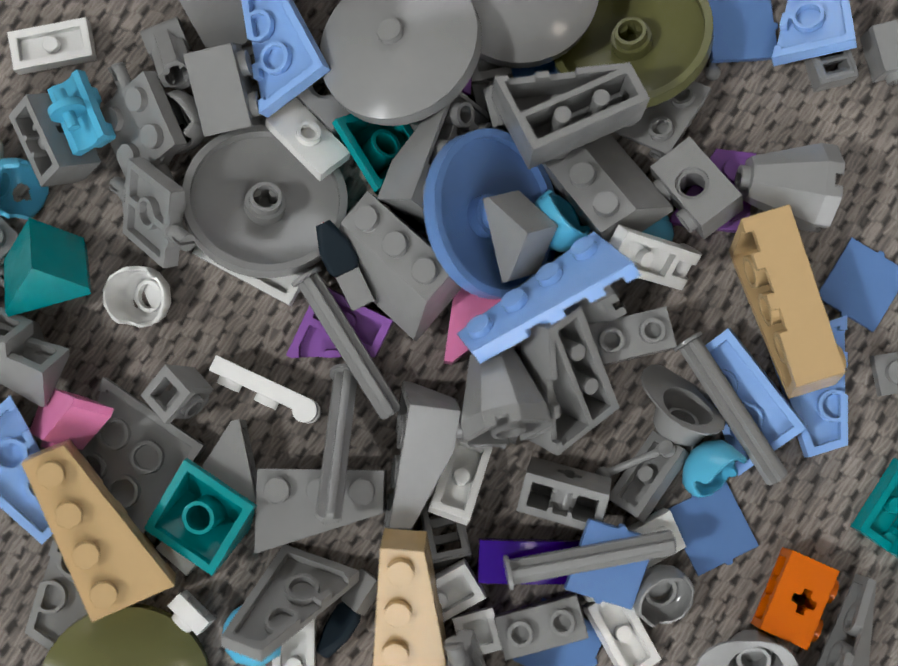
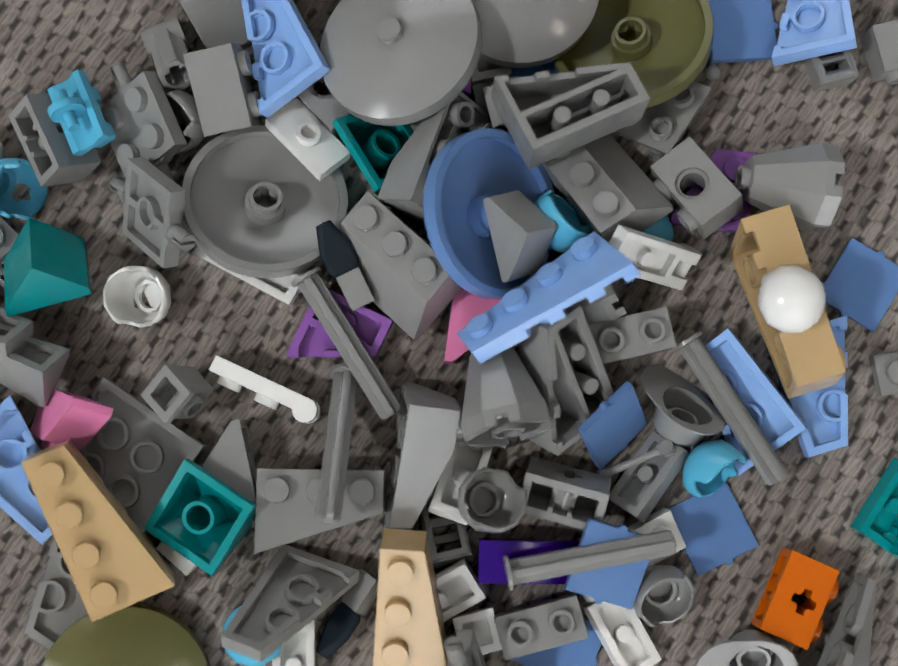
white plate [7,17,97,75] -> none
white plate [167,590,216,636] -> none
none -> light grey hair [458,468,527,534]
none -> medium blue piece [578,381,648,470]
none -> white hair [757,265,826,333]

